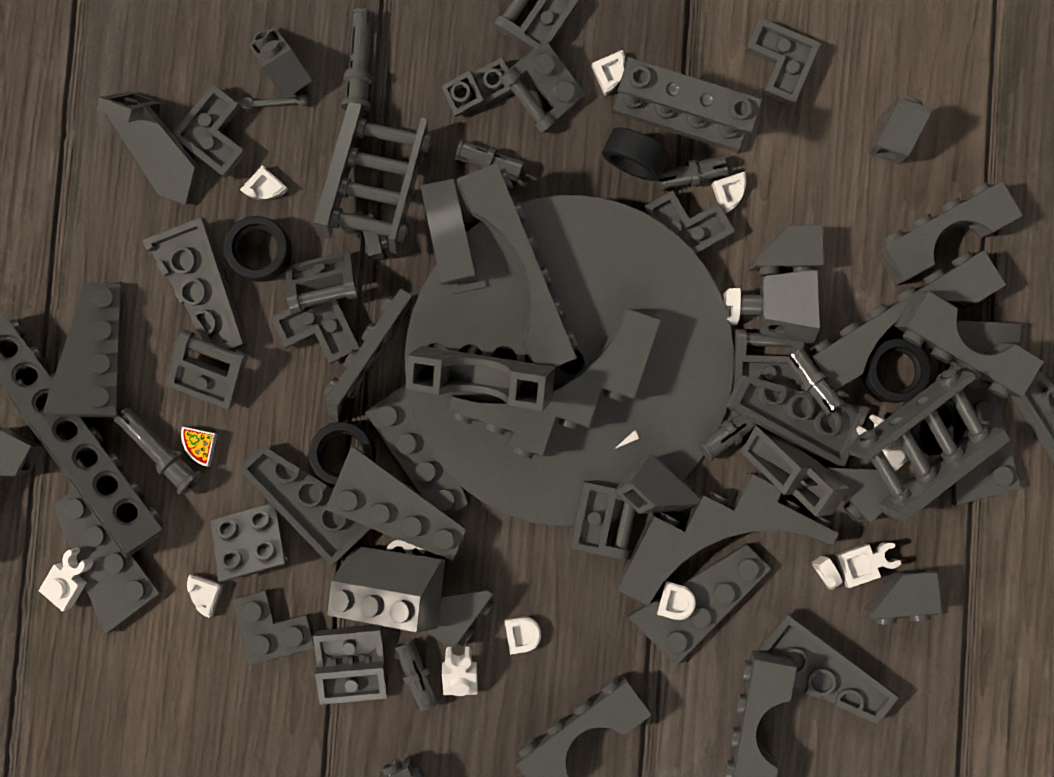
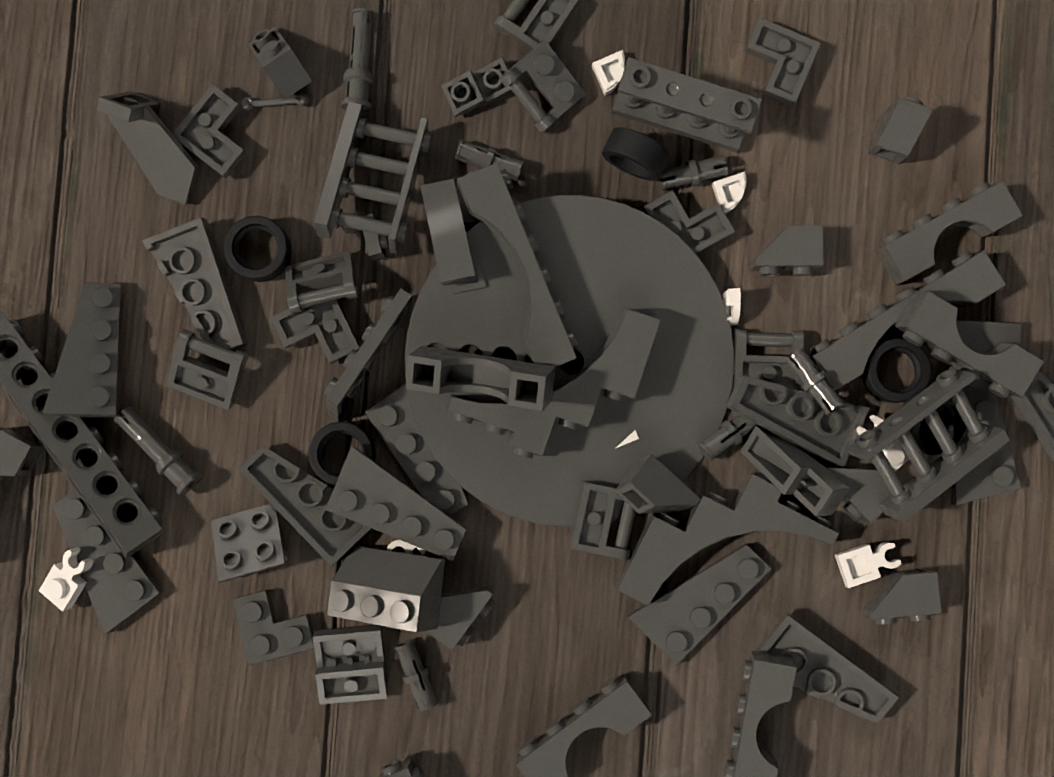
tile [181,427,218,467] -> none
white tile [187,574,224,618] -> none
white tile [240,165,289,200] -> none
white plate [442,647,478,696] -> none
white tile [505,616,541,655] -> none
white tile [657,581,696,620] -> none
dark grey torso [740,270,820,343] -> none
white tile [812,555,842,590] -> none

